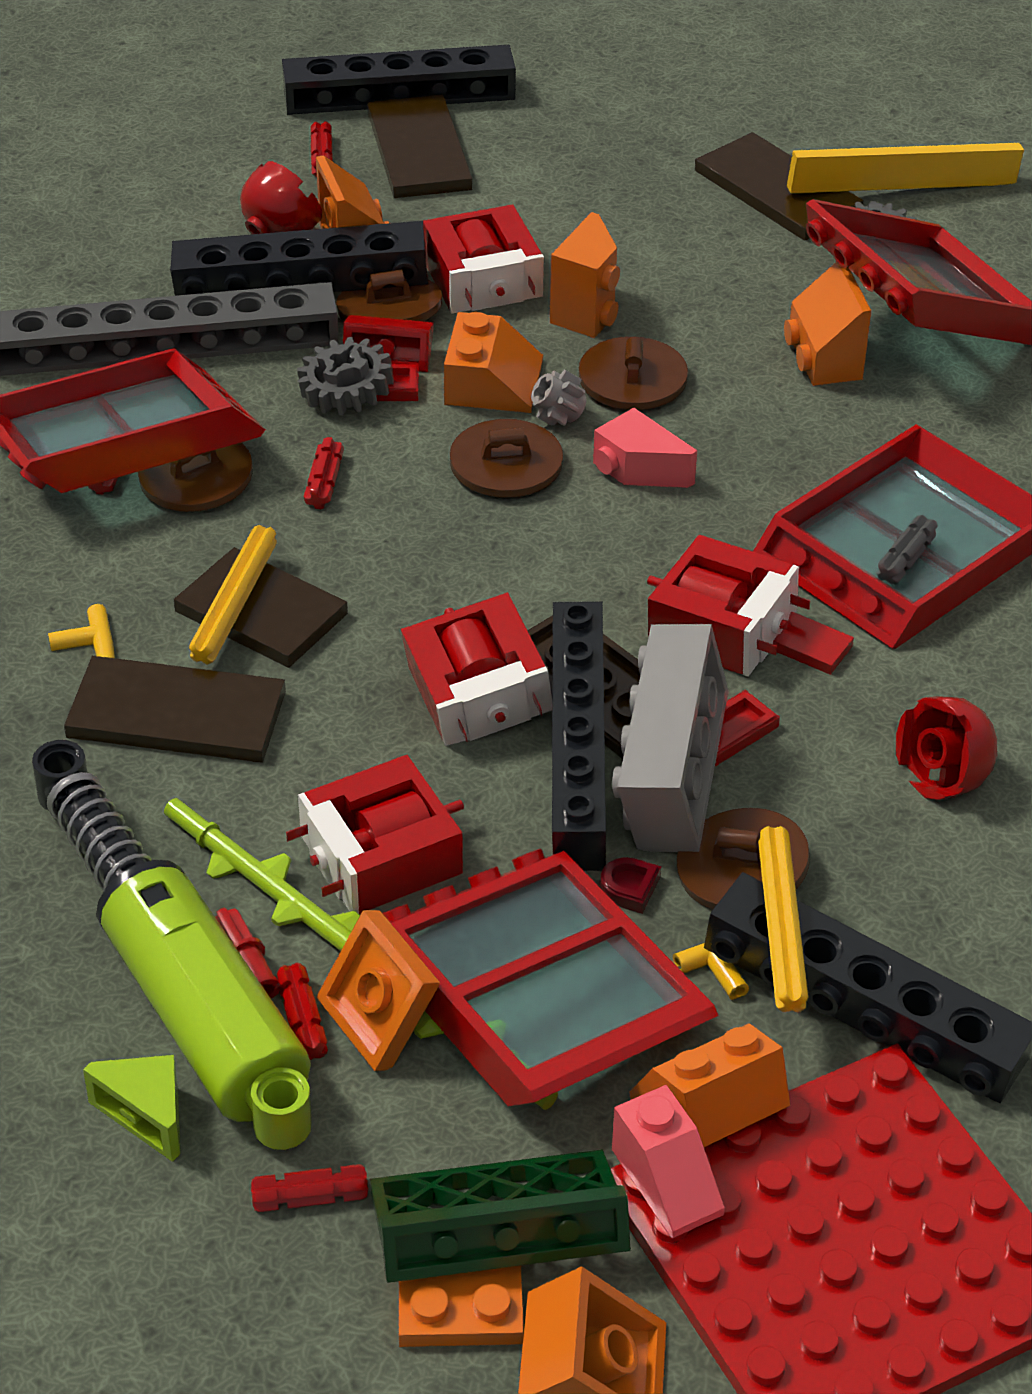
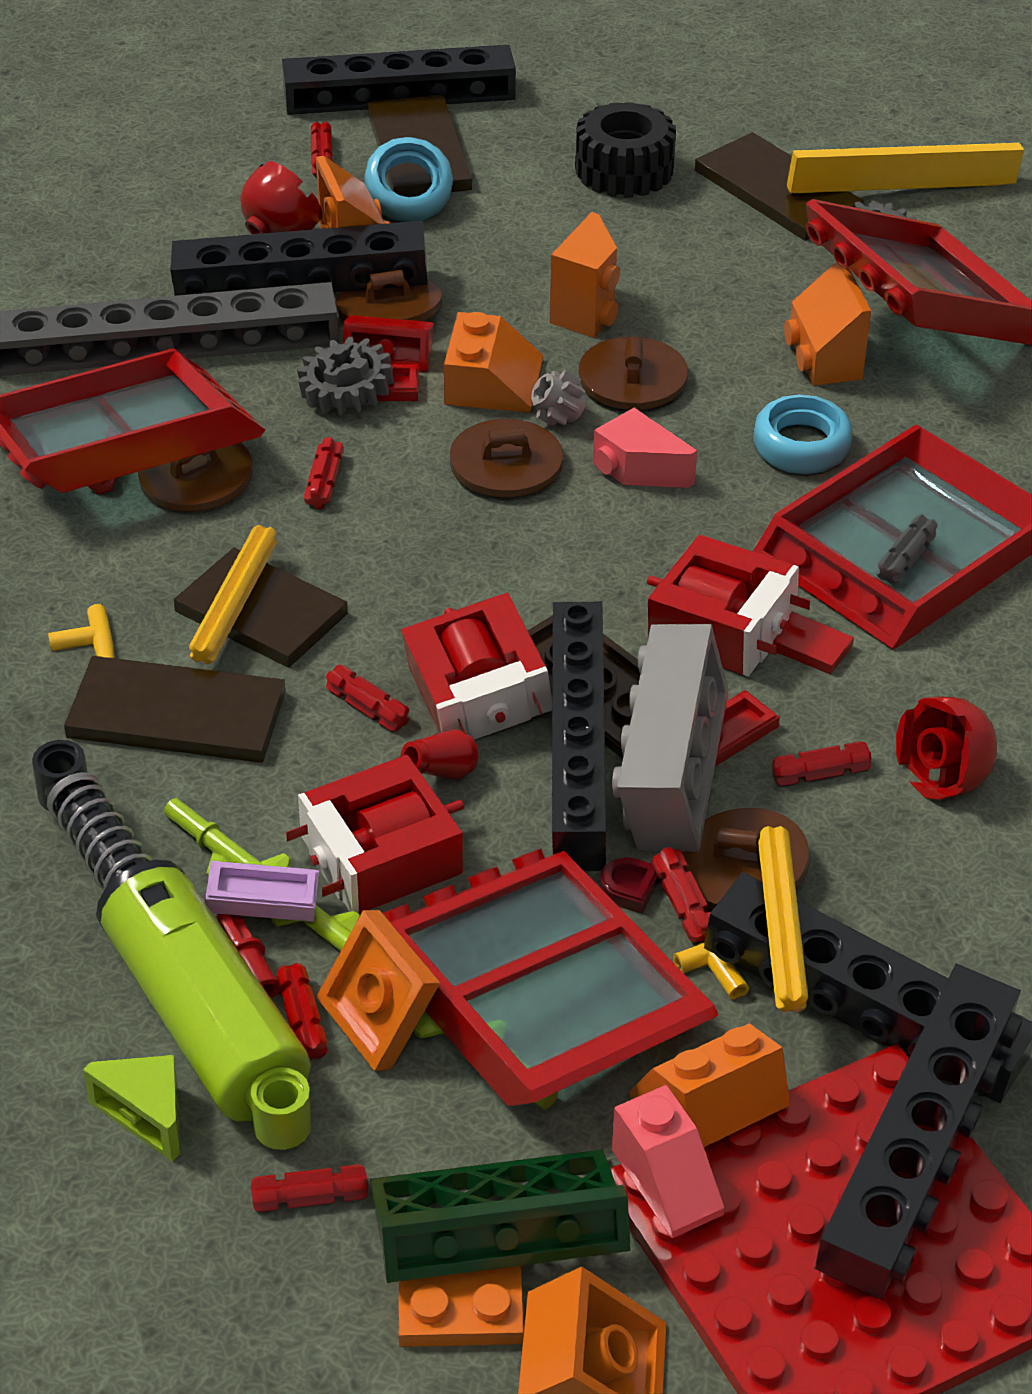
piece [423,204,544,314] -> none
none -> lavender tile [205,861,319,922]
none -> red axle [326,665,410,732]
none -> medium azure wheel [364,137,453,222]
none -> red cone [401,729,479,780]
none -> black tyre [575,102,676,197]
none -> red axle [652,847,711,944]
none -> medium azure wheel [753,394,853,475]
none -> red axle [772,741,872,787]
none -> black brick [814,963,1024,1300]

